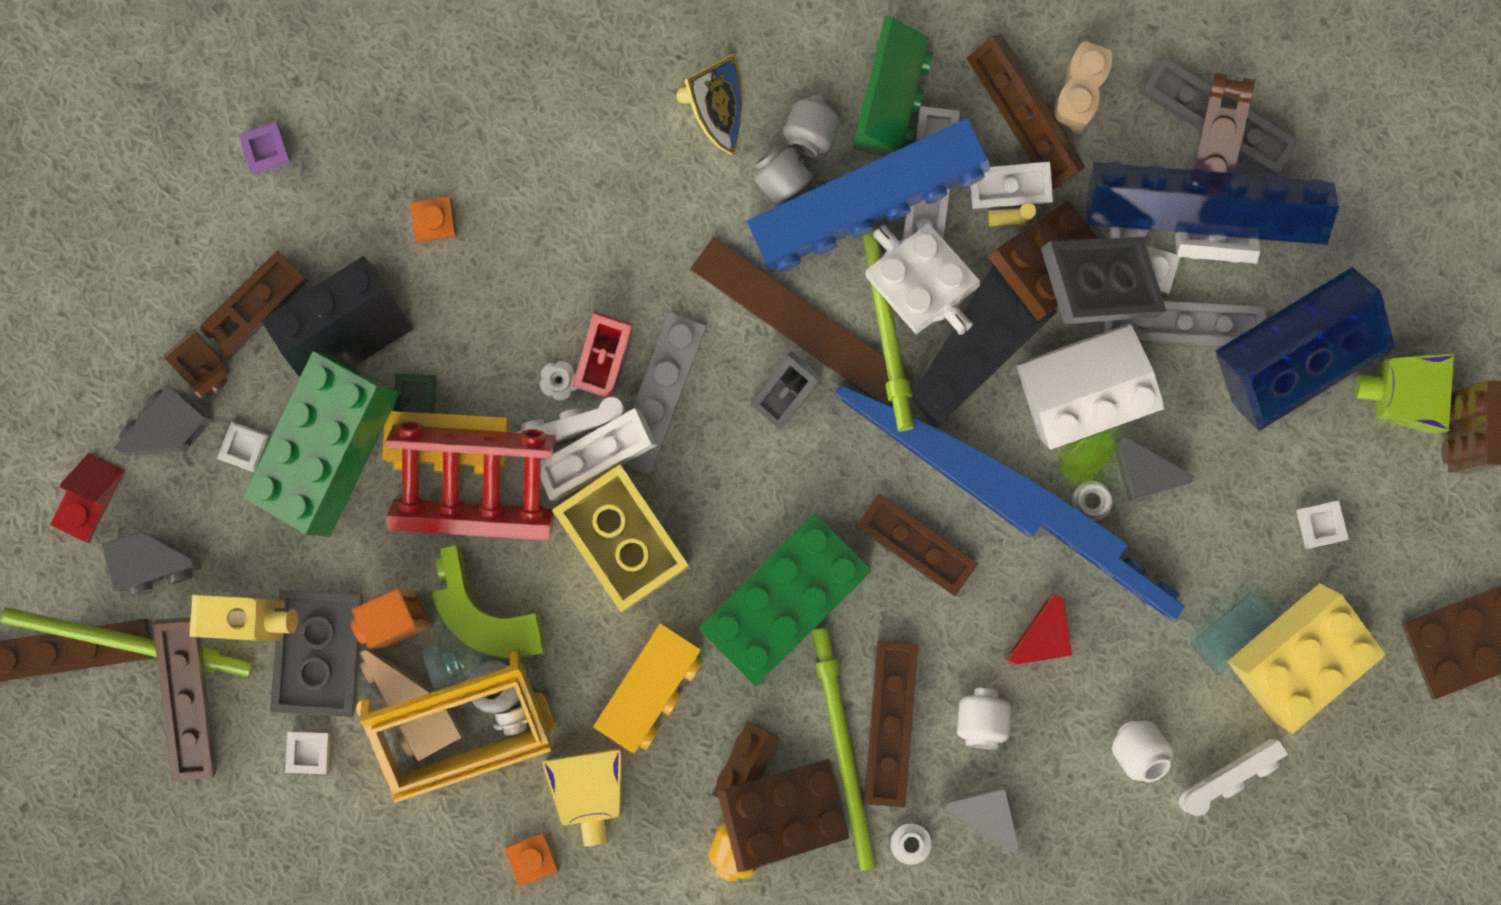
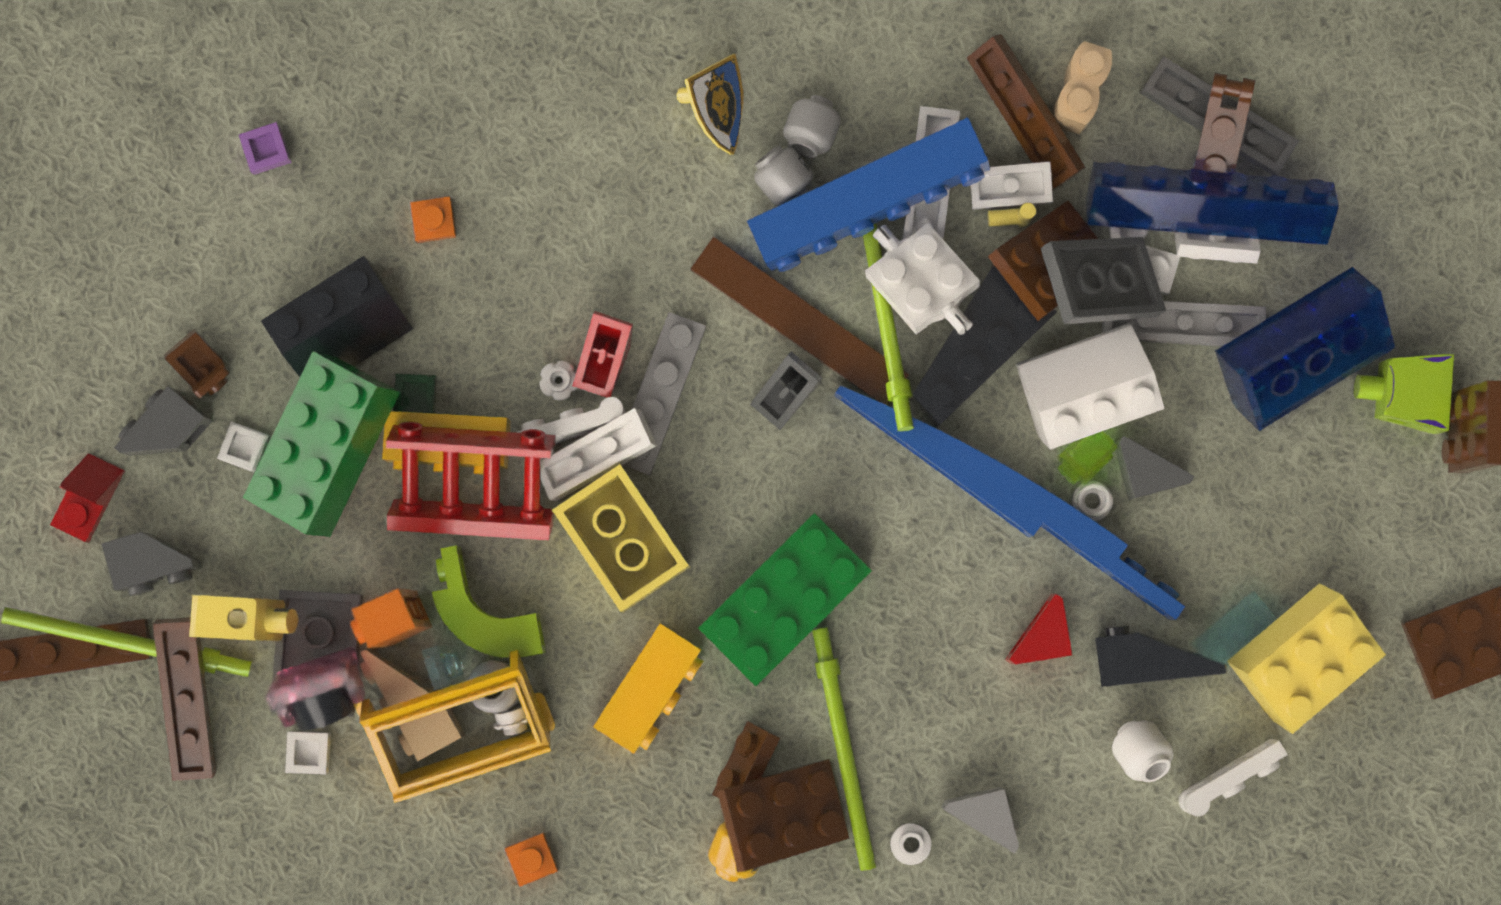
reddish brown plate [199,250,308,359] -> none
light yellow torso [543,748,623,846] -> none
green slope [853,16,934,157] -> none
reddish brown plate [855,493,979,597] -> none
reddish brown plate [864,641,918,808] -> none
white head [956,688,1012,750] -> none
white plate [1296,500,1349,549] -> none
none -> clear pink piece [266,647,366,731]
none -> black slope [1095,626,1228,687]

